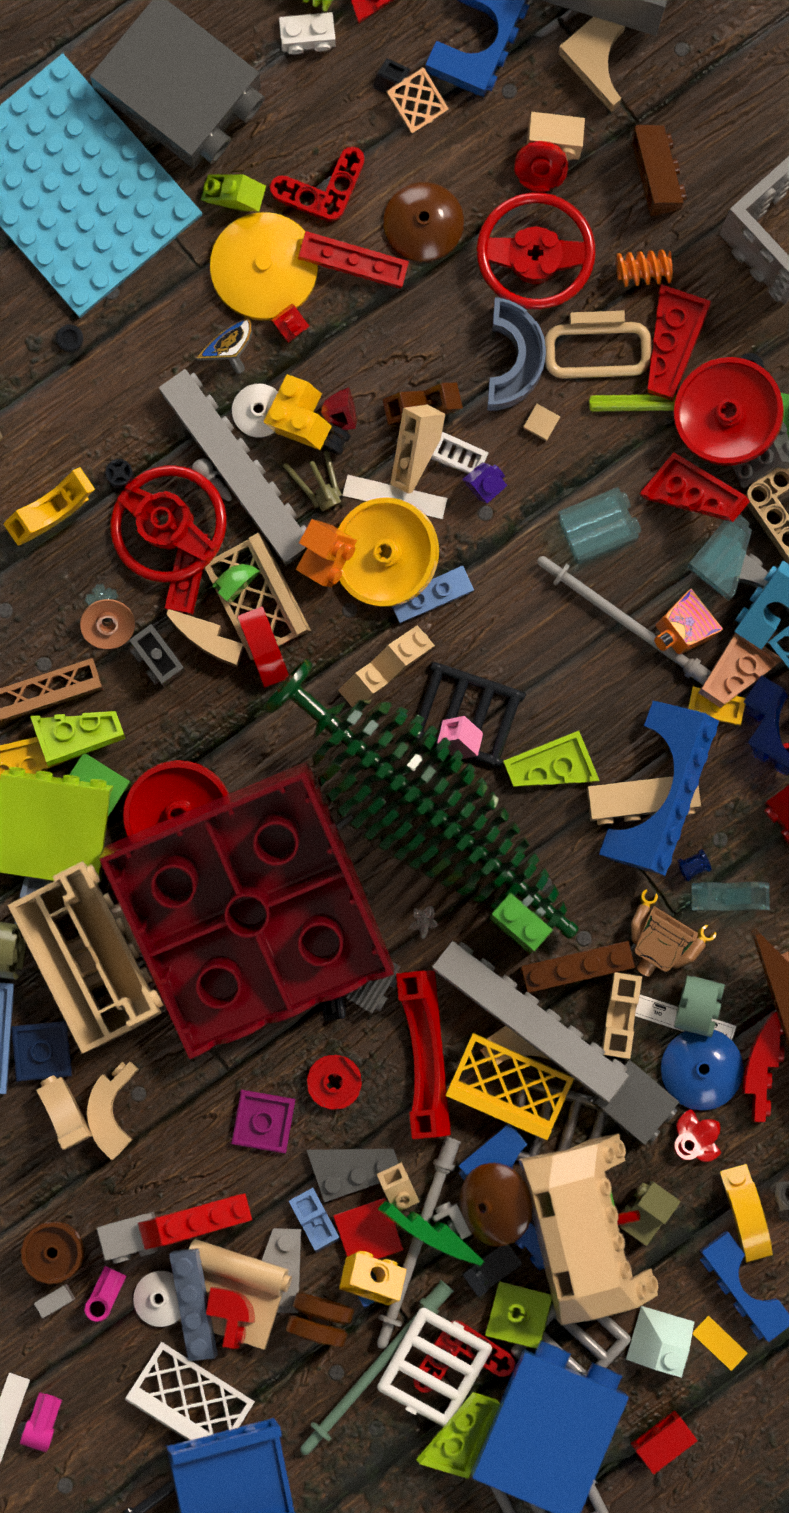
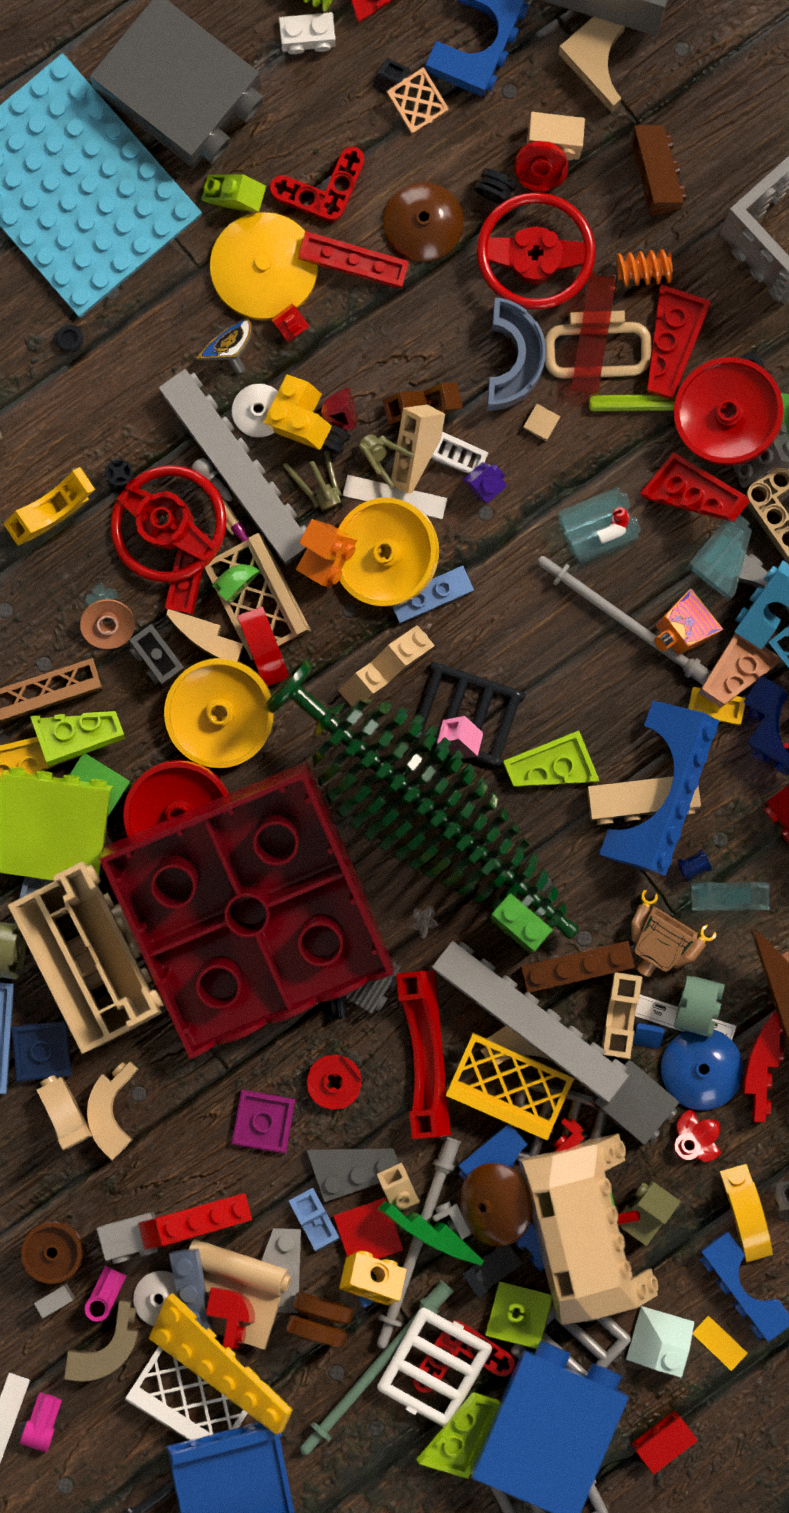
none -> dark tan arch [64,1300,139,1381]
none -> yellow wing [149,1293,292,1435]
none -> yellow dish [164,658,274,768]
none -> piece [222,499,249,543]
none -> olive plant [359,435,415,488]
none -> black wheel [474,168,517,205]
none -> red bracket [553,1118,584,1152]
none -> clear red piece [571,271,616,395]
none -> arm [597,507,630,544]
none -> blue slope [633,1023,665,1049]

